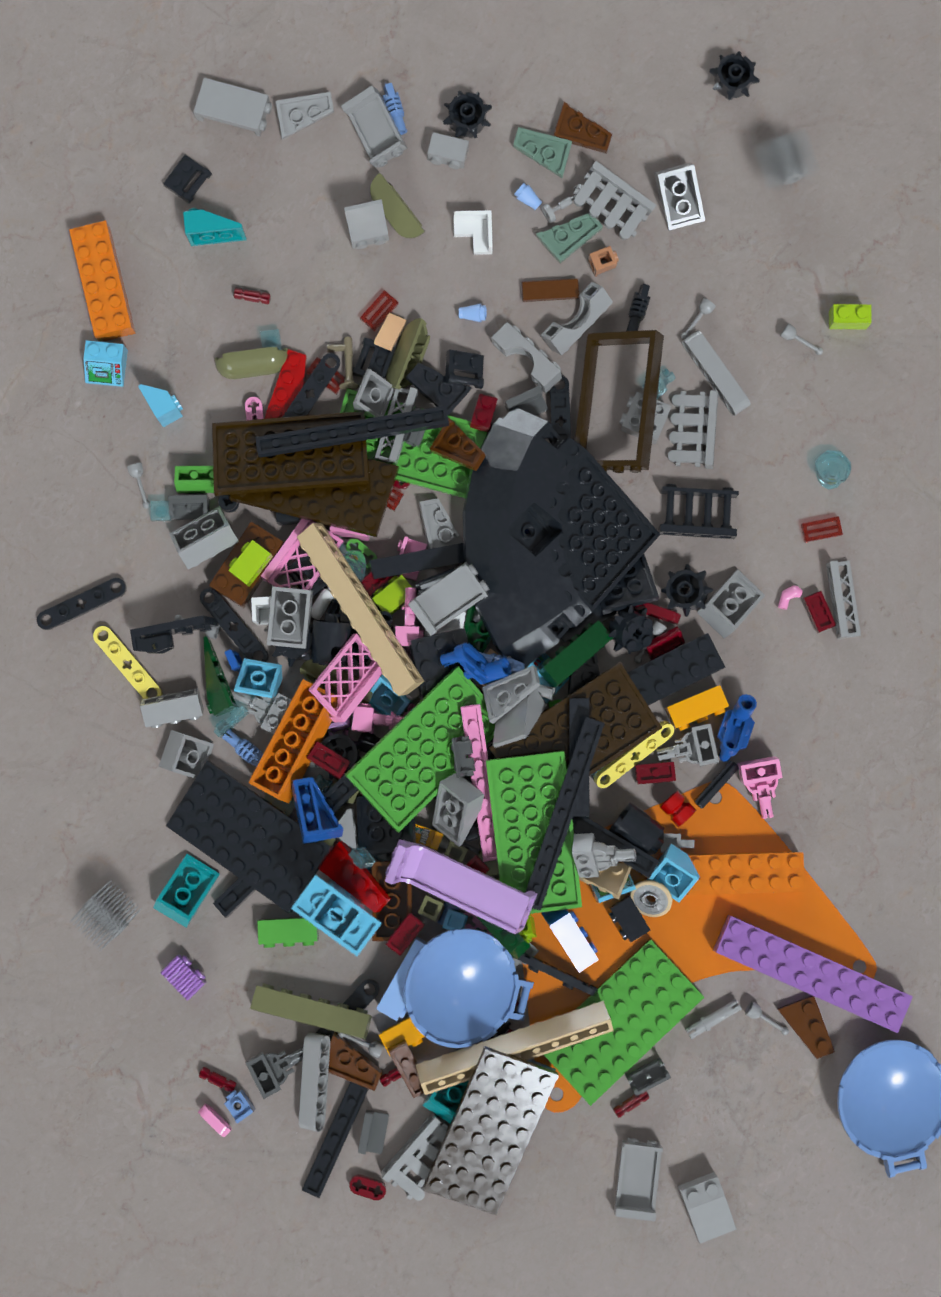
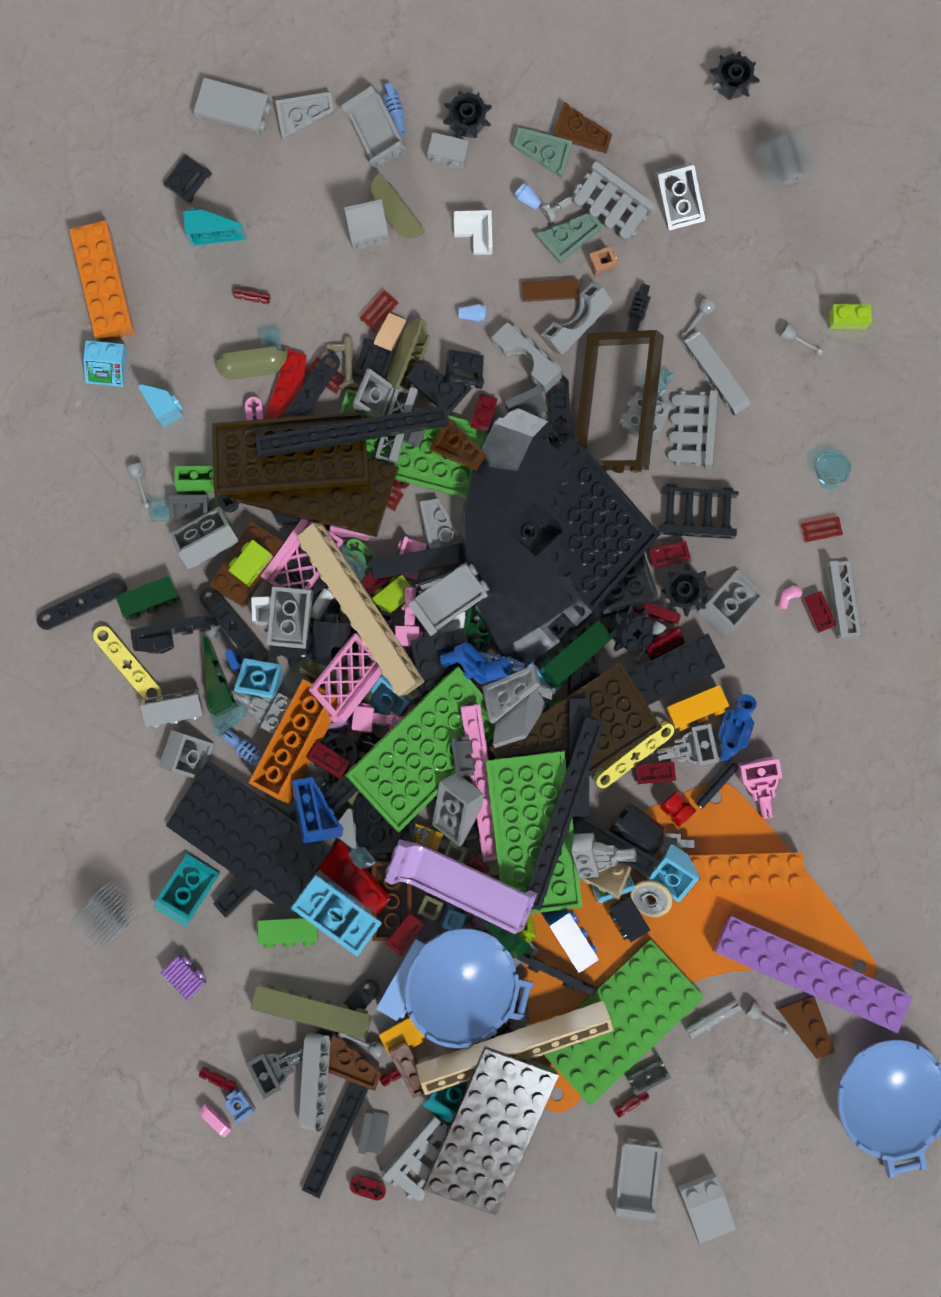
none -> dark green brick [115,575,180,621]
none -> dark red plate [648,541,691,569]

